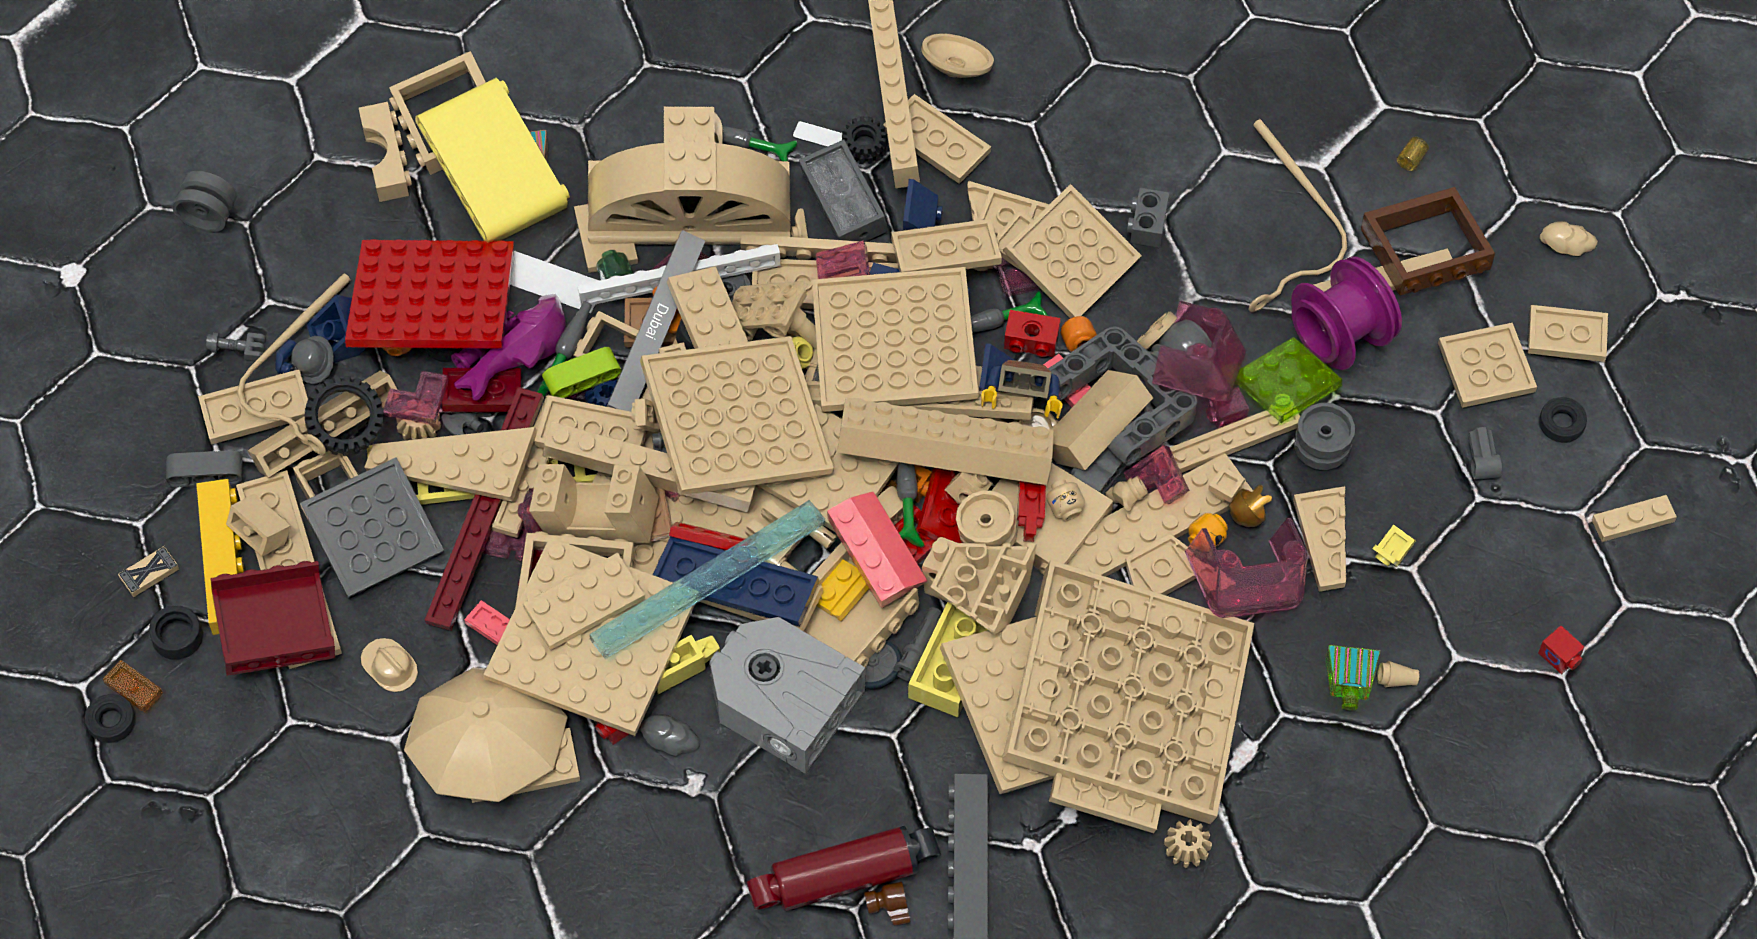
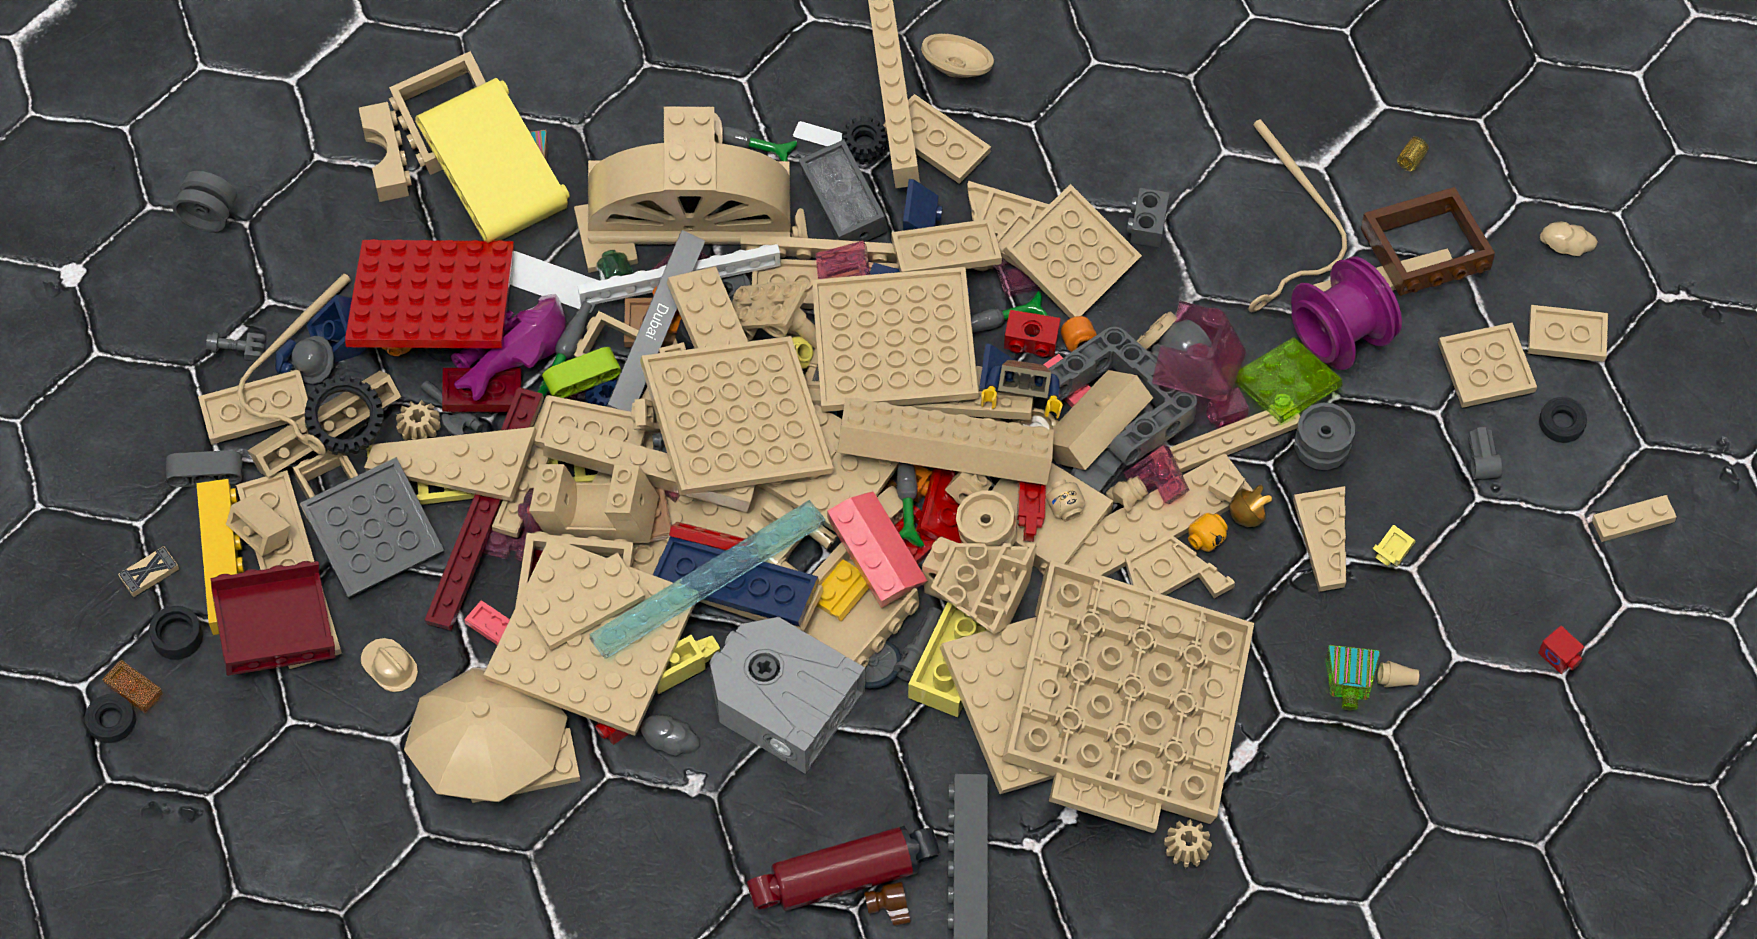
clear pink plate [383,371,448,424] -> none
clear pink windscreen [1185,518,1308,618] -> none

